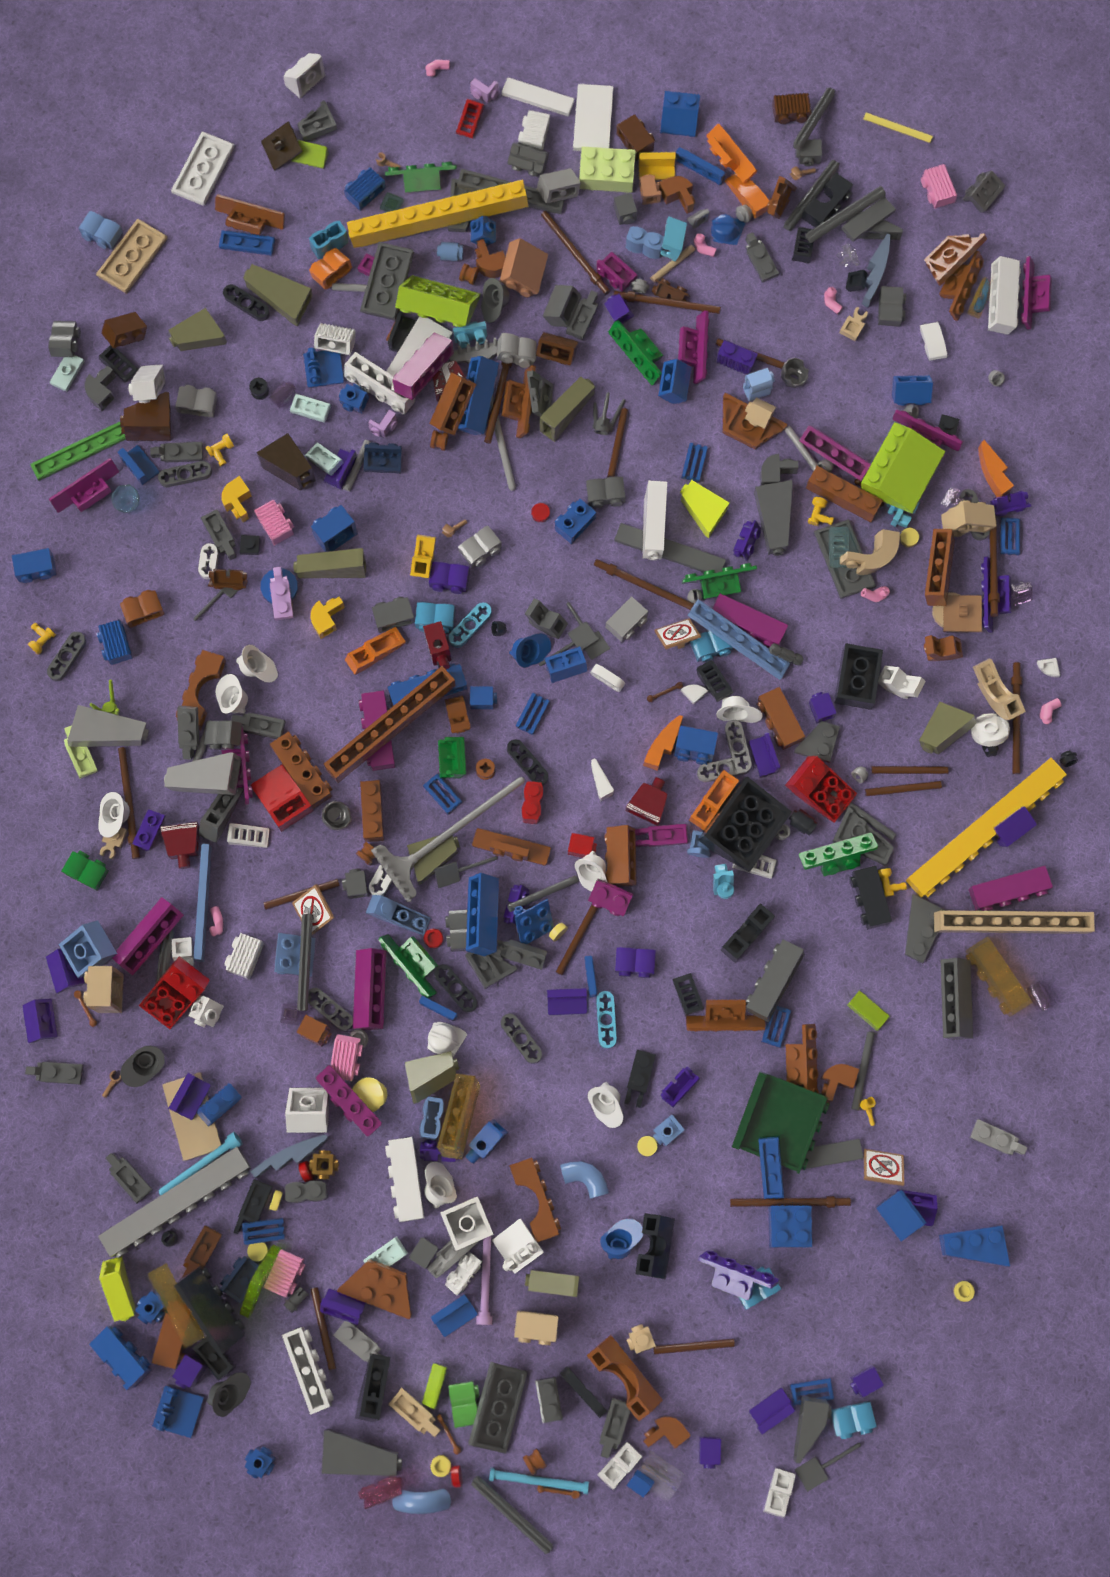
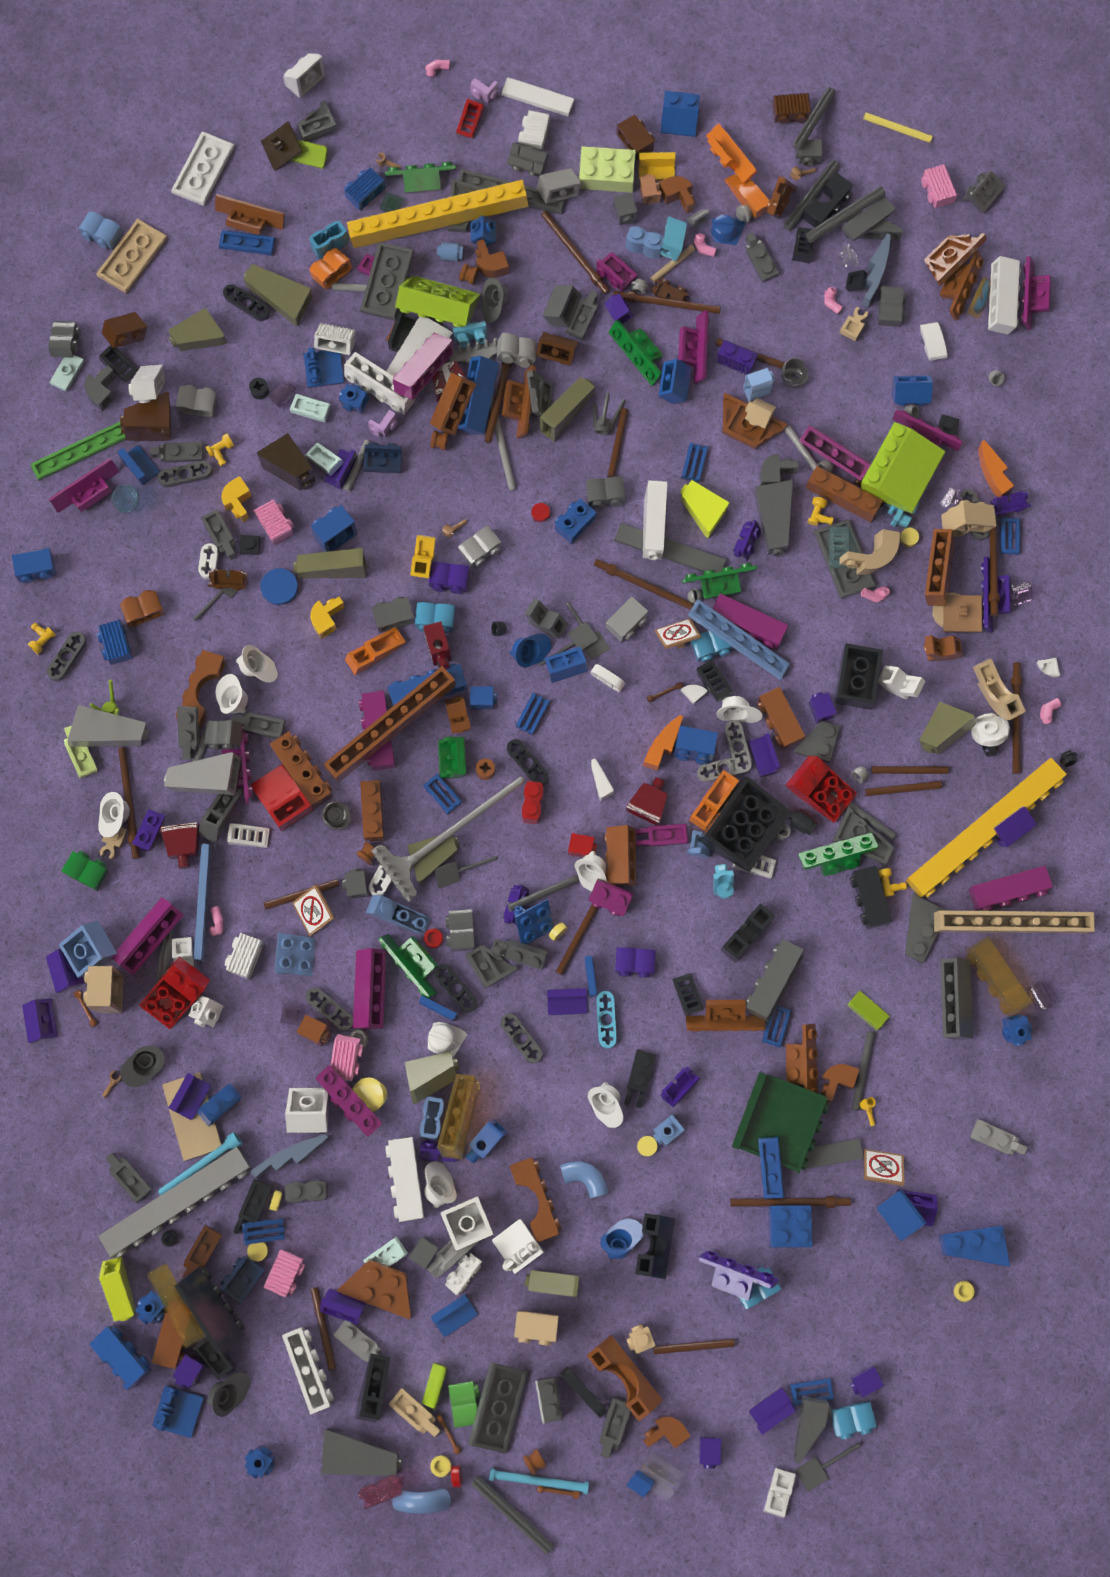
dark grey hinge [25,1062,83,1085] -> none
clear neon green beam [240,1244,282,1319] -> none
lavender hinge [270,567,294,621] -> none
dark grey pin [284,1286,309,1313] -> none
dark grey axle [297,914,313,1011] -> none
red tile [299,1161,314,1182] -> none
pearl gold brick [310,1150,339,1180] -> none
medium azure beam [449,603,492,648] -> none
blue brick [466,873,499,956] -> none
dark orange bracket [472,828,551,866] -> none
lavender piece [476,1236,492,1325] -> none
nougat brick [500,238,548,297] -> none
white tile [573,84,613,151] -> none
white slope [598,1442,642,1490] -> none
blue tile [675,147,725,185] -> none
dark grey axle [769,644,803,666] -> none
none -> blue brick [1002,1014,1032,1046]

